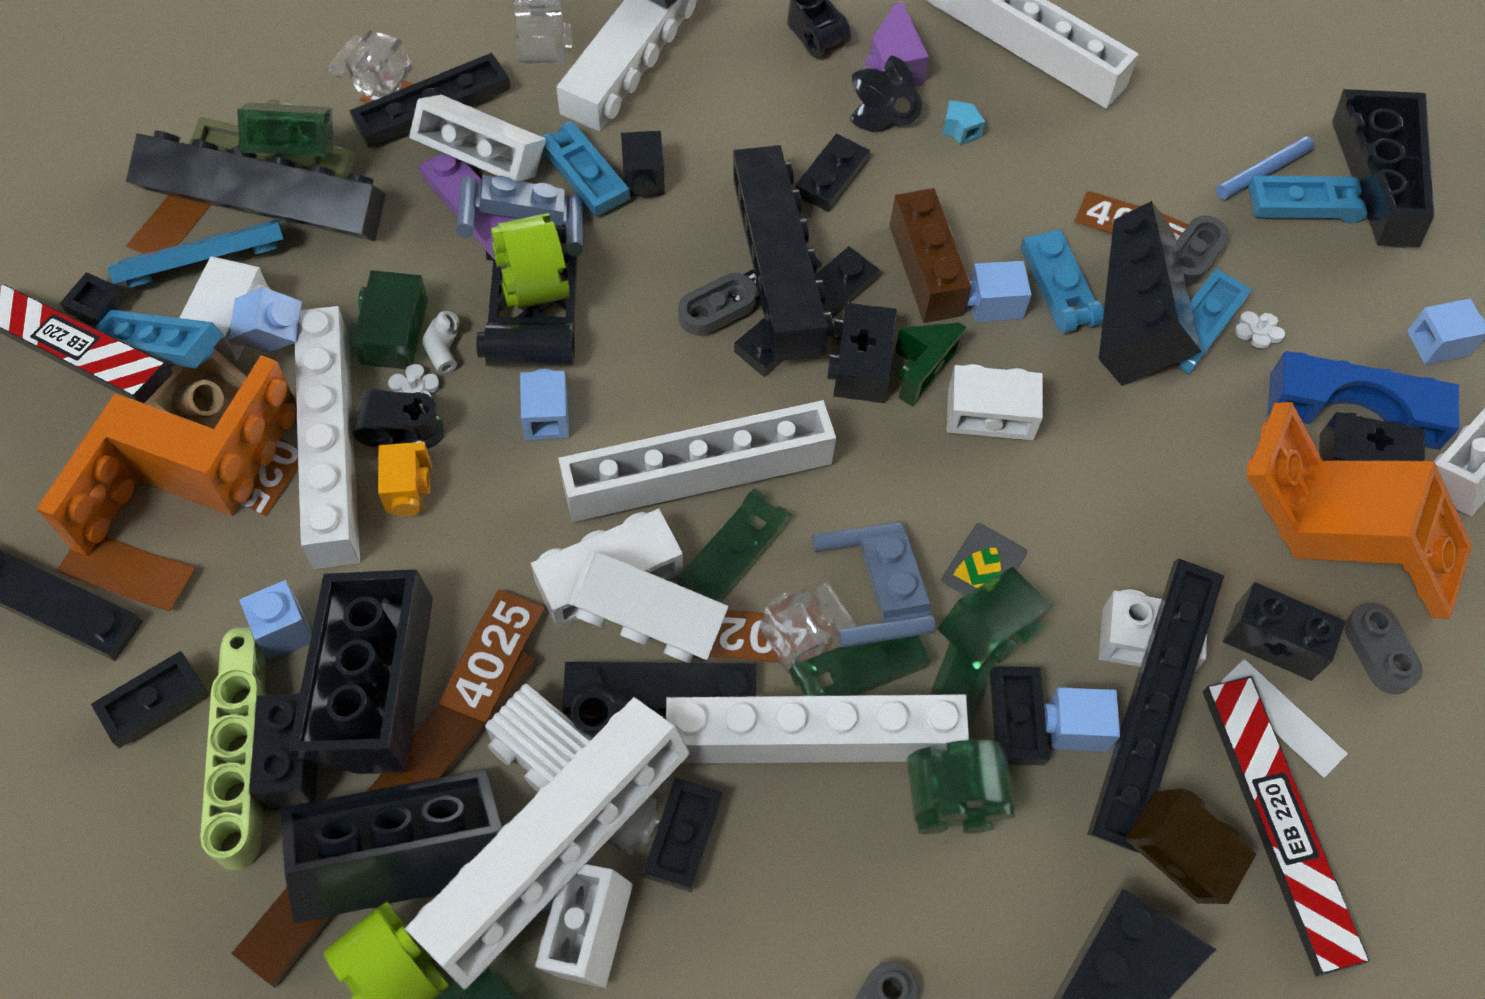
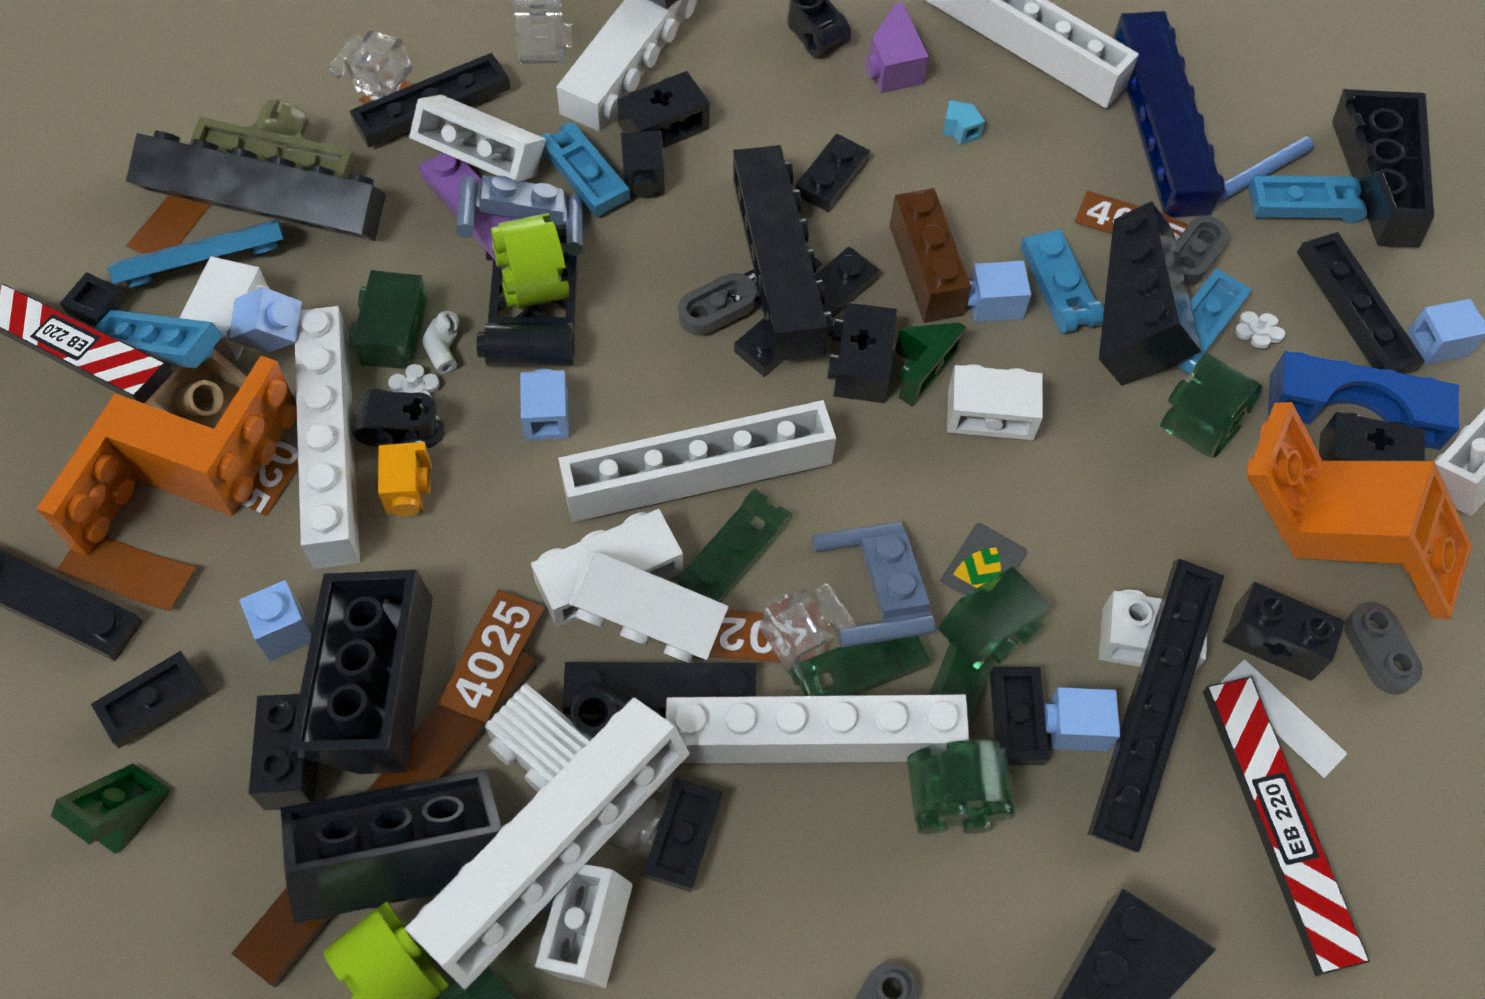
yellowish green piece [200,626,267,871] -> none
clear green brick [237,103,334,157] -> none
black plate [850,55,922,132] -> none
dark brown brick [1125,789,1256,904] -> none
none -> dark green slope [51,763,170,854]
none -> black brick [617,71,710,148]
none -> clear blue brick [1113,11,1225,218]
none -> clear green brick [1160,353,1263,458]
none -> black plate [1297,232,1425,374]

